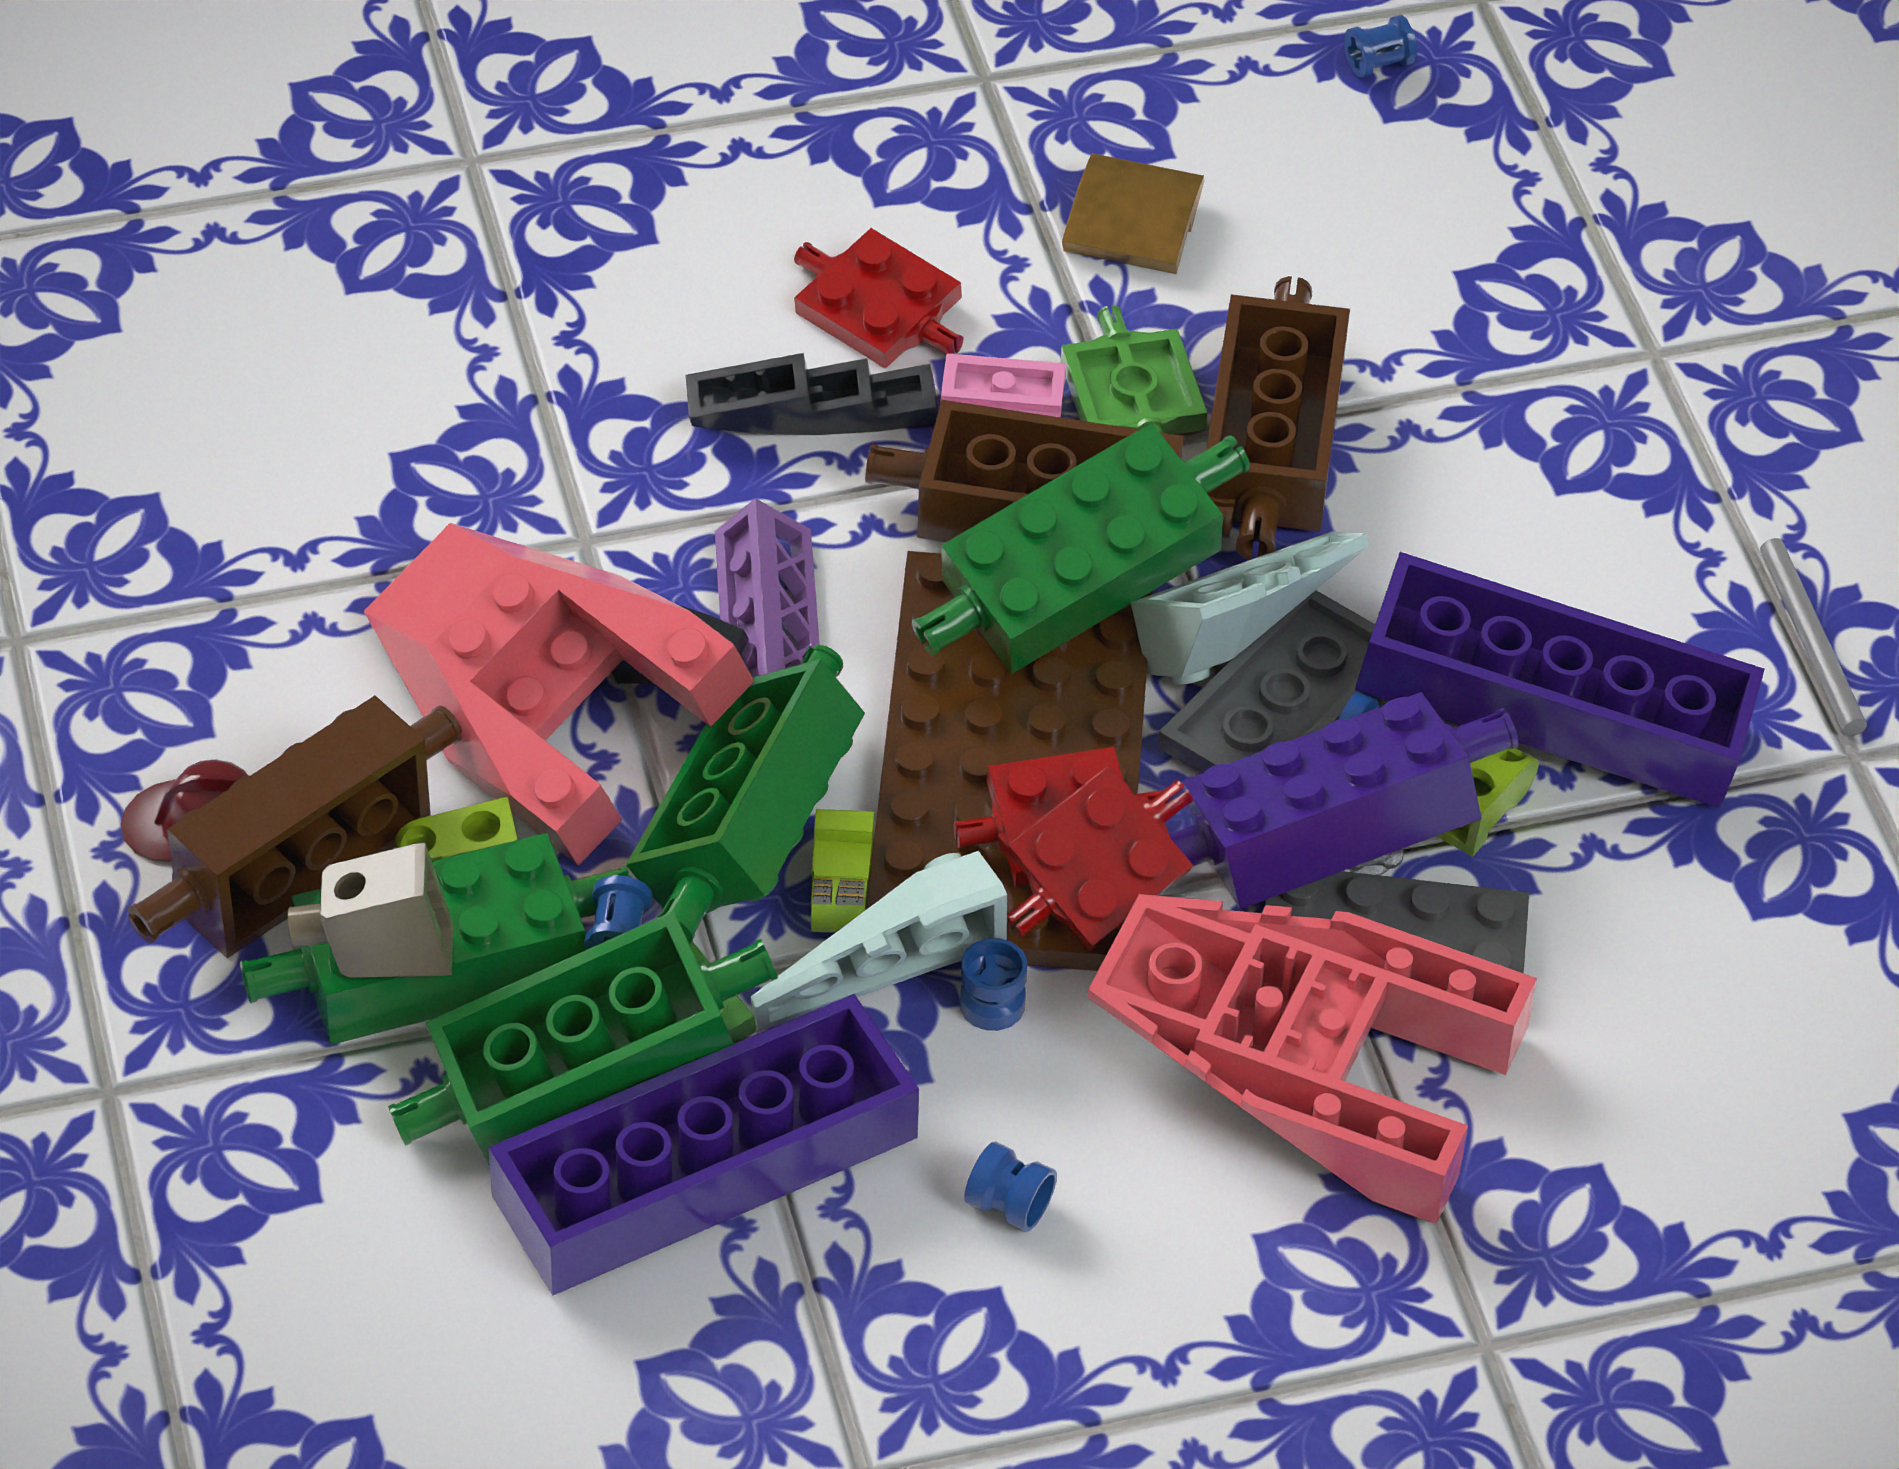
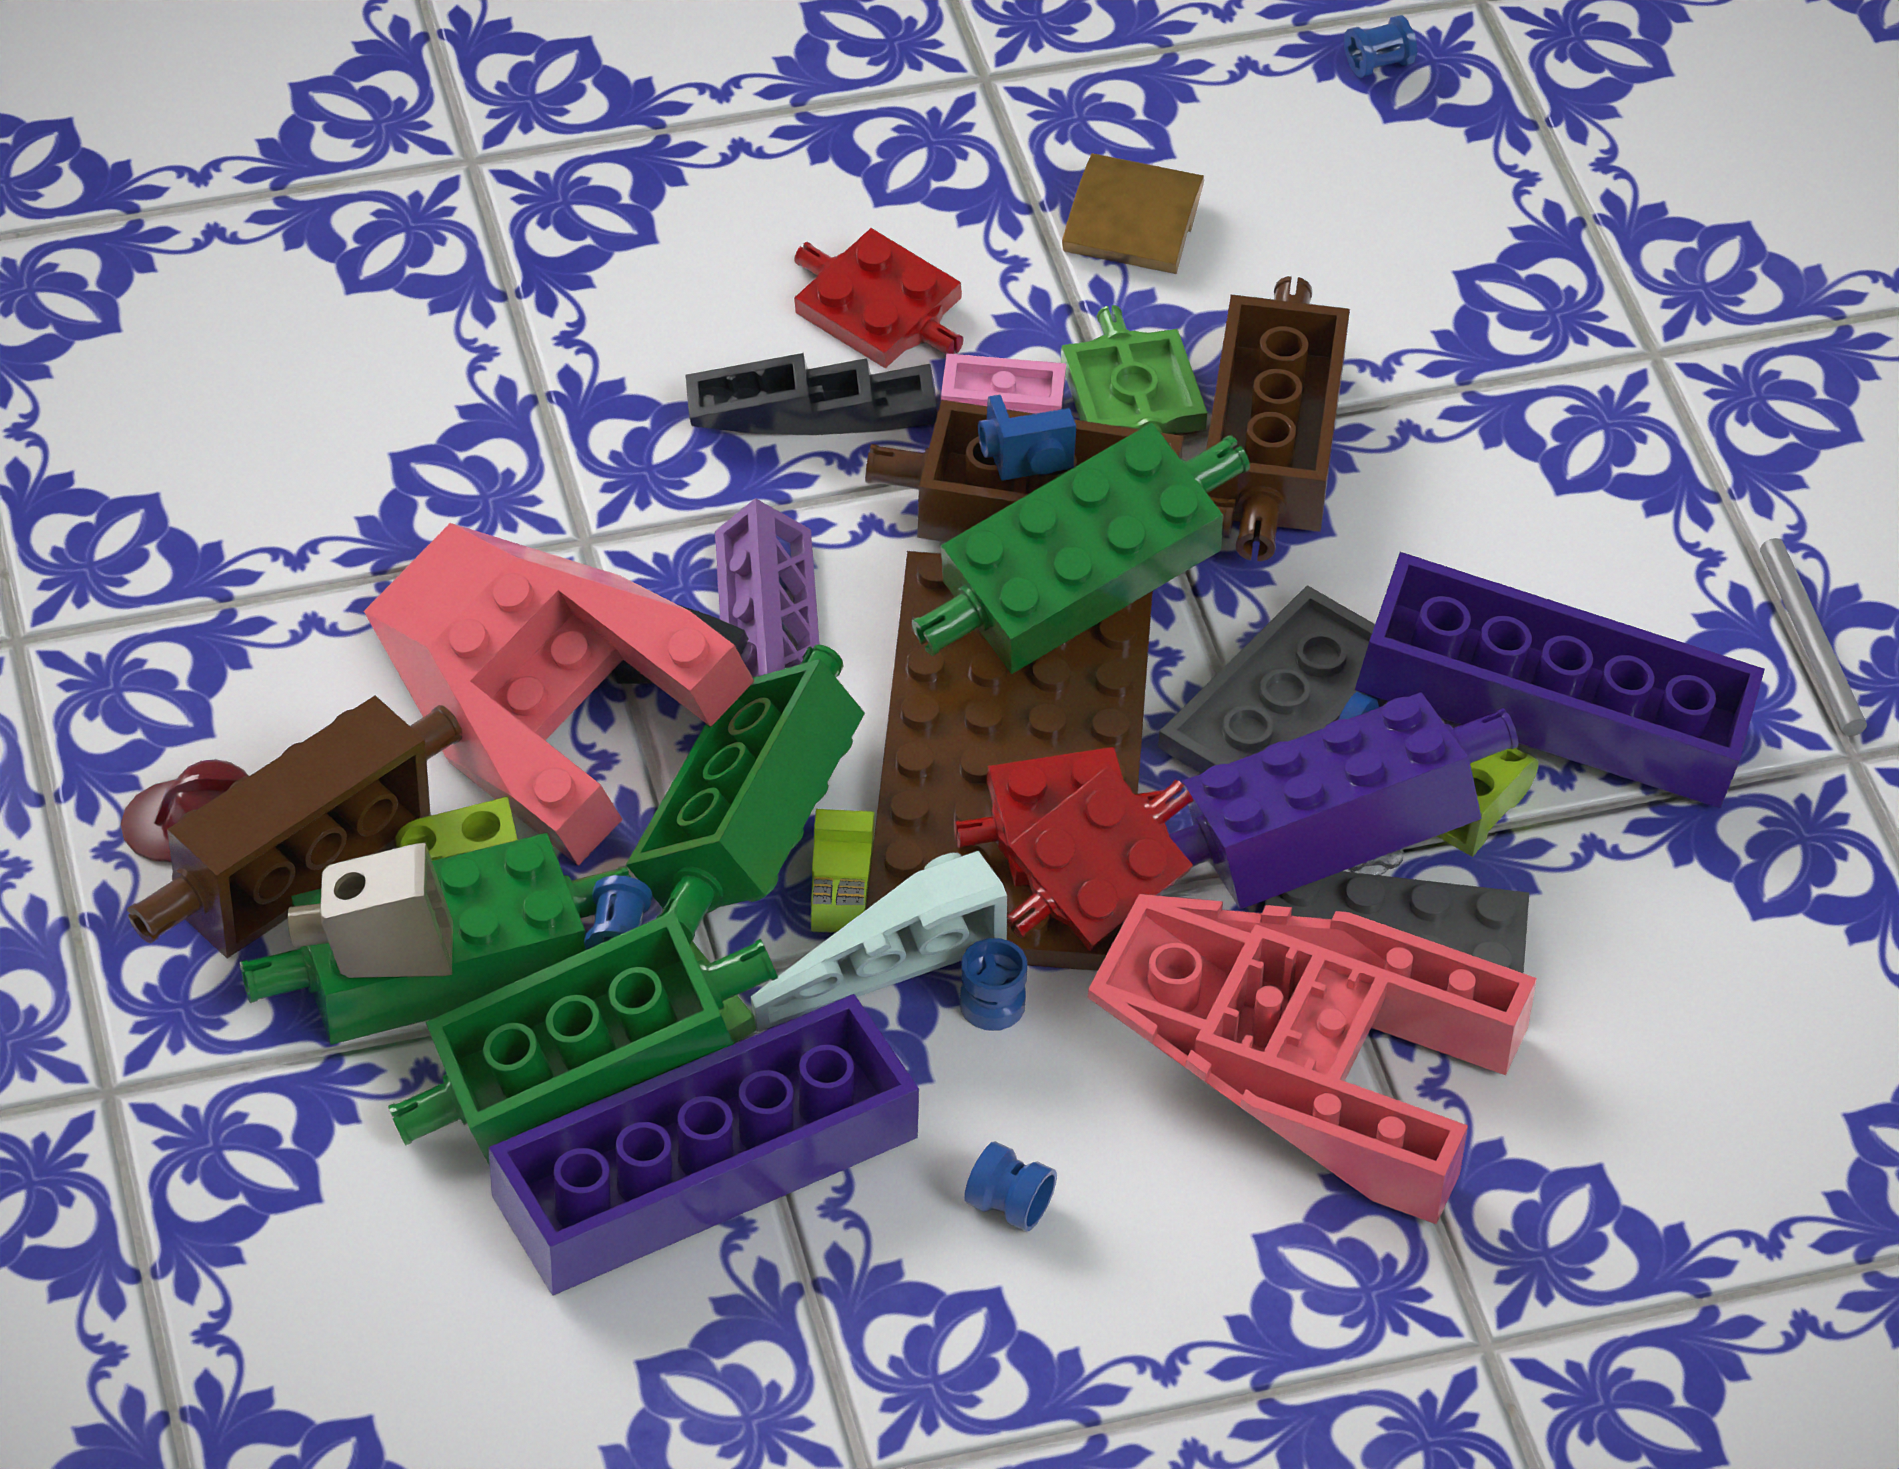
light aqua wedge [1131,532,1370,685] -> none
none -> blue bracket [978,394,1076,481]

